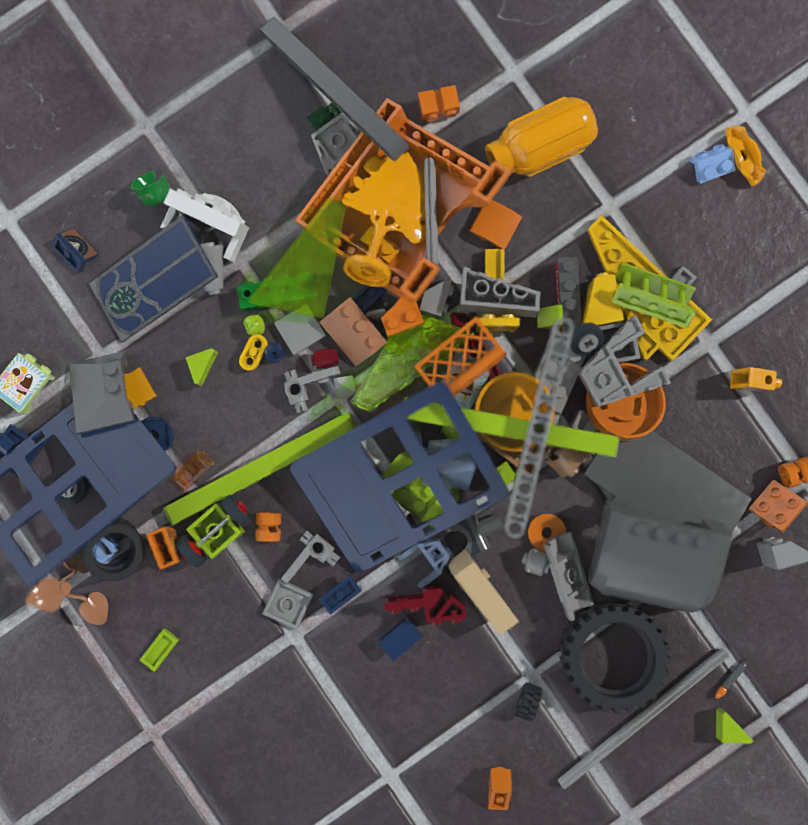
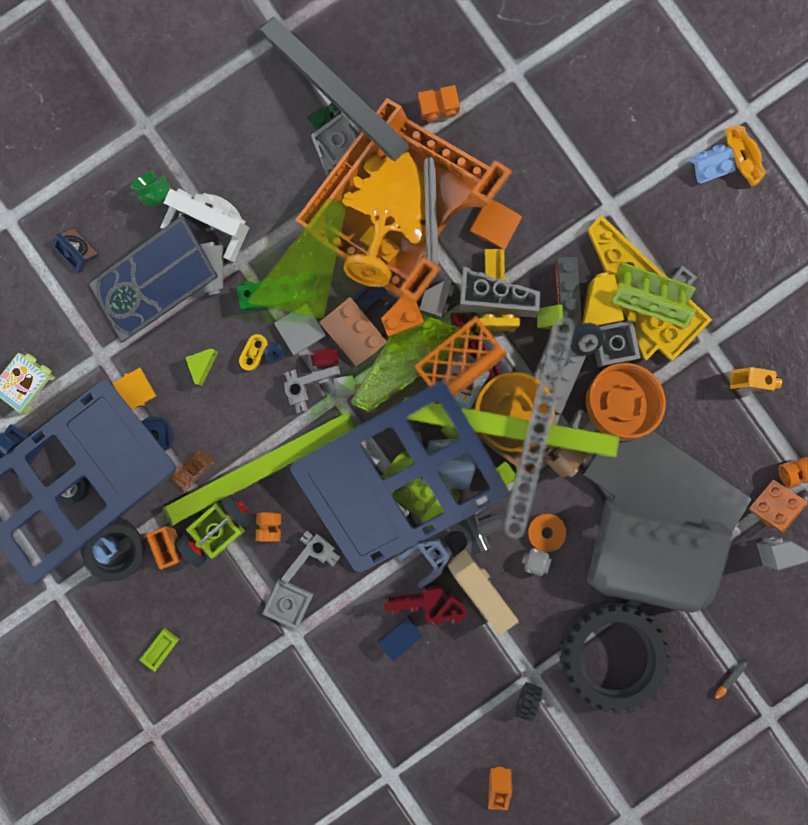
nougat plant [26,550,108,625] -> none
dark grey slope [69,351,135,434] -> none
lime piece [243,315,265,336] -> none
dark blue panel [319,575,363,615] -> none
light grey slope [366,308,386,323] -> none
light orange piece [485,97,598,177] -> none
light grey piece [543,532,594,621] -> none
light grey axle [558,648,729,789] -> none
light grey wing [578,316,671,407] -> none
lime slope [716,707,753,744] -> none

